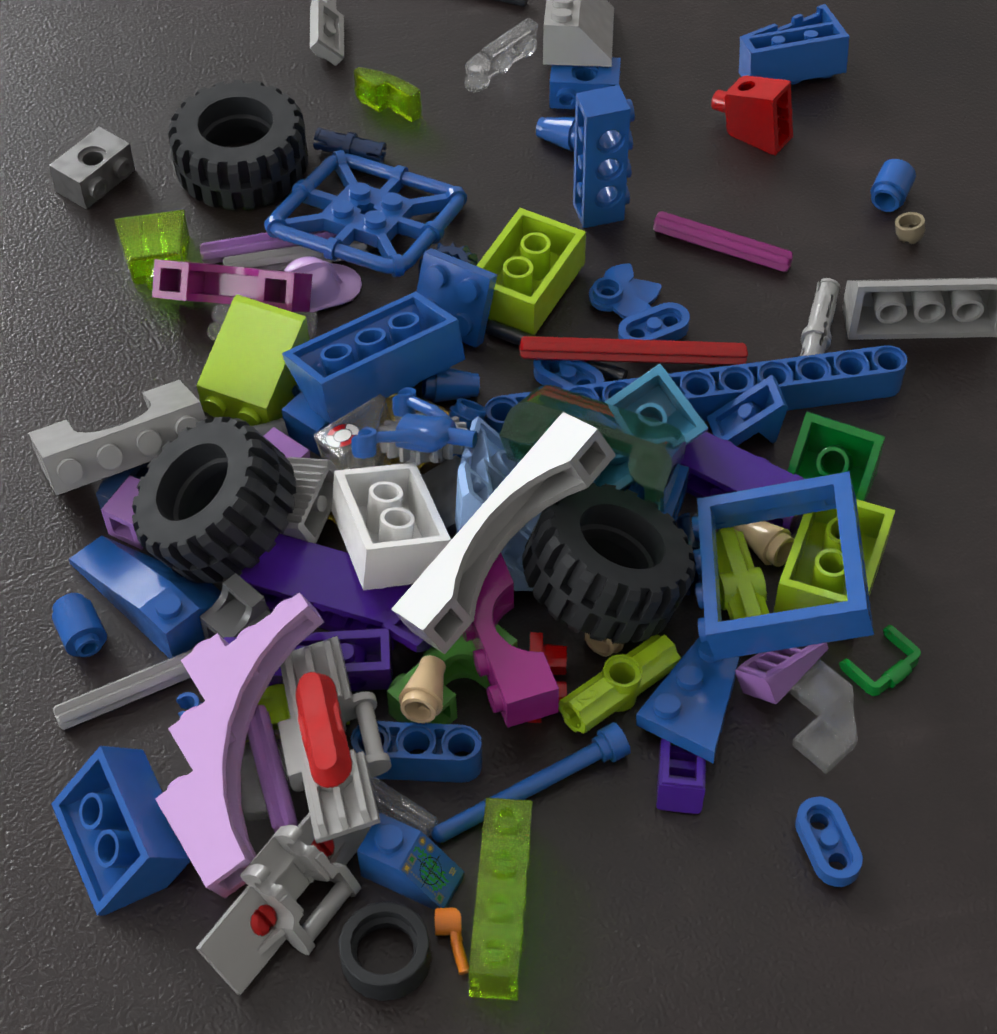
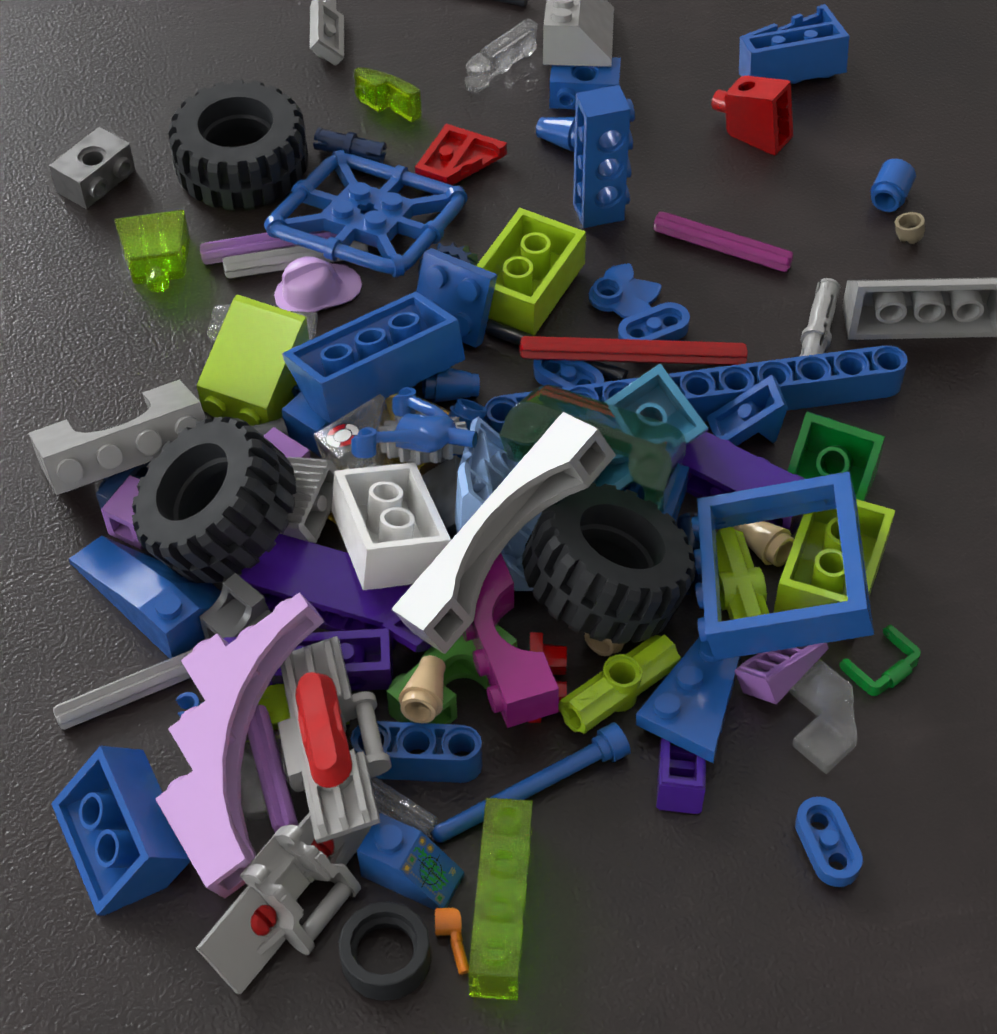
blue brick [52,593,107,657] -> none
magenta arch [152,259,313,312] -> none
none -> red wing [415,124,507,185]

